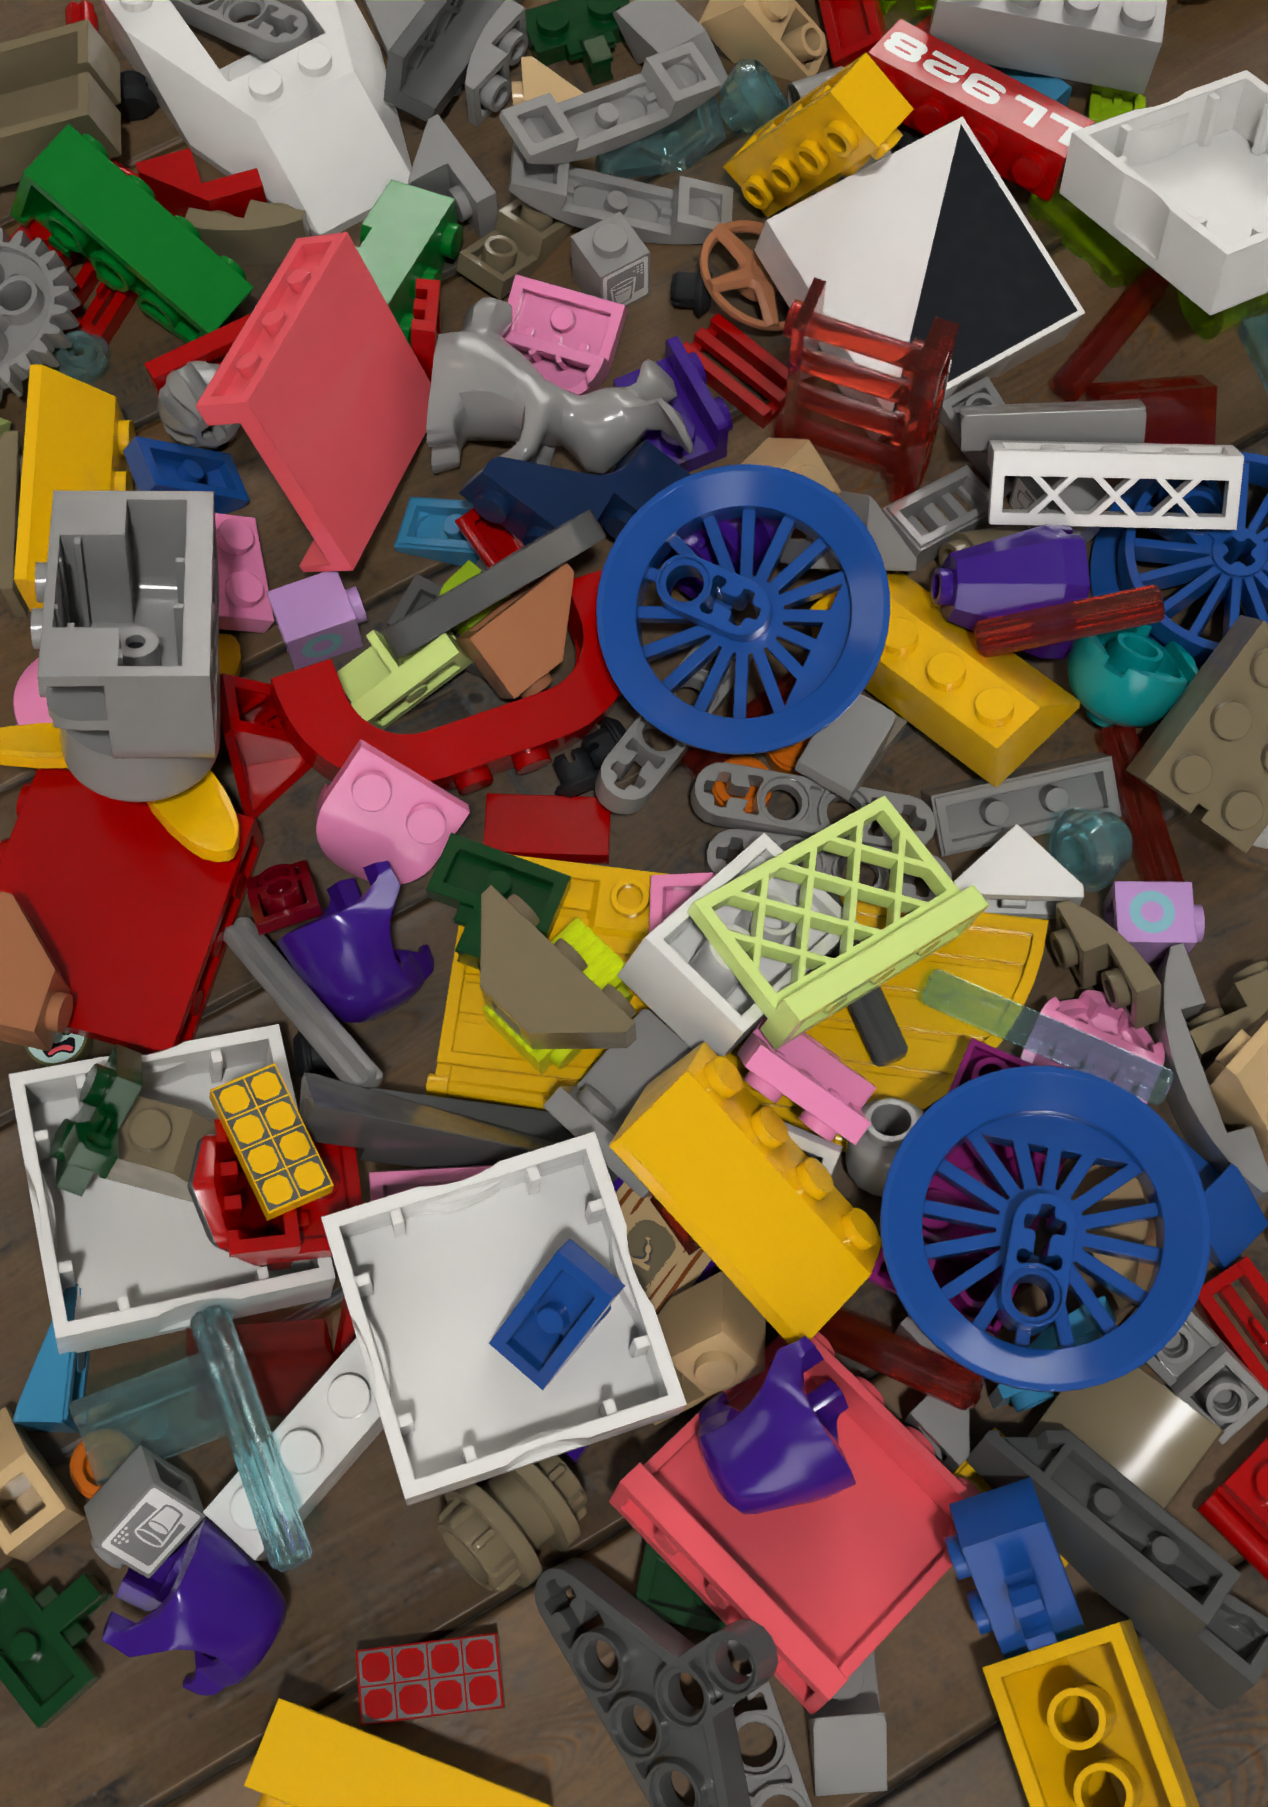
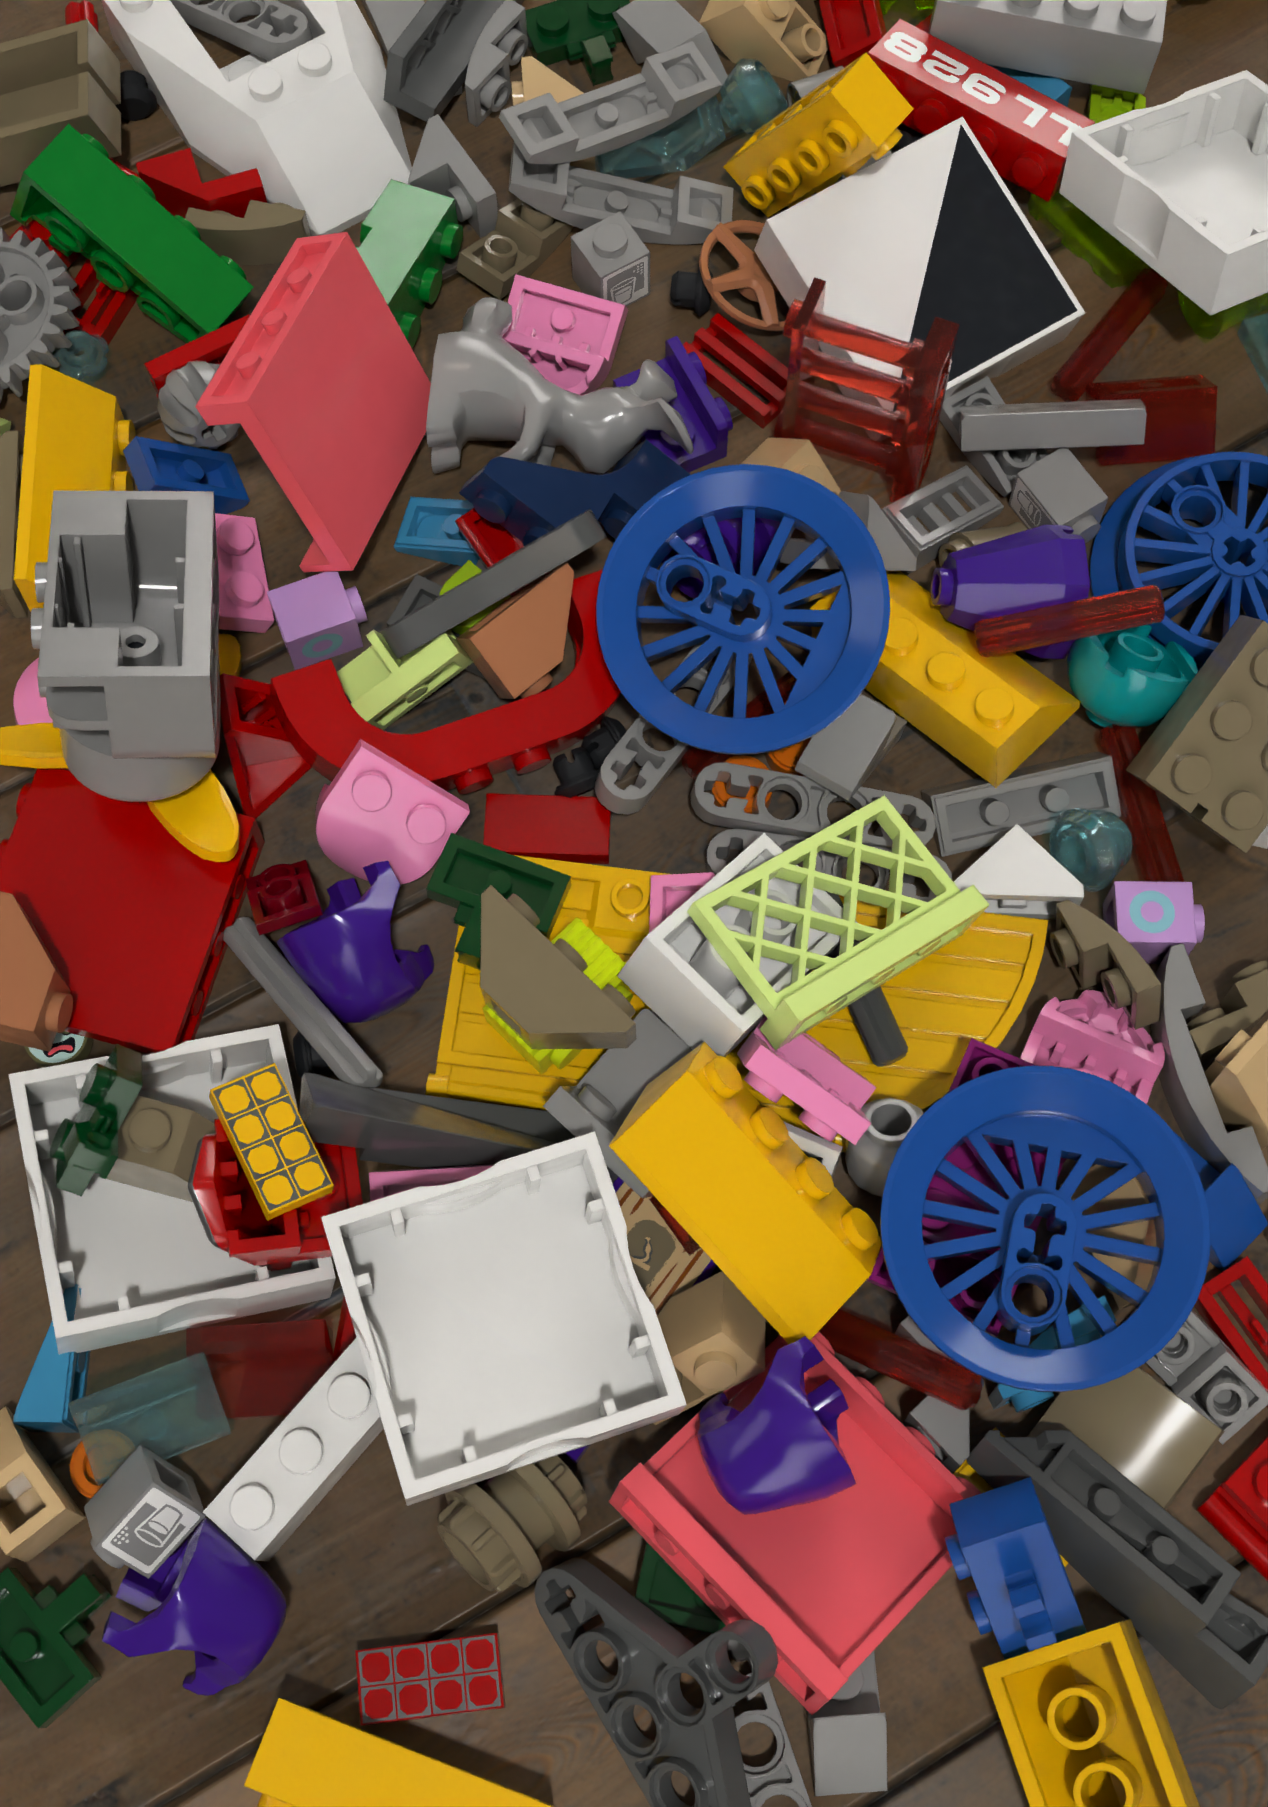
clear light blue axle [190,1305,312,1572] -> none
red tile [411,278,441,382] -> none
blue slope [489,1239,626,1390] -> none
clear light blue axle [921,969,1174,1105] -> none
white fence [987,440,1244,530] -> none

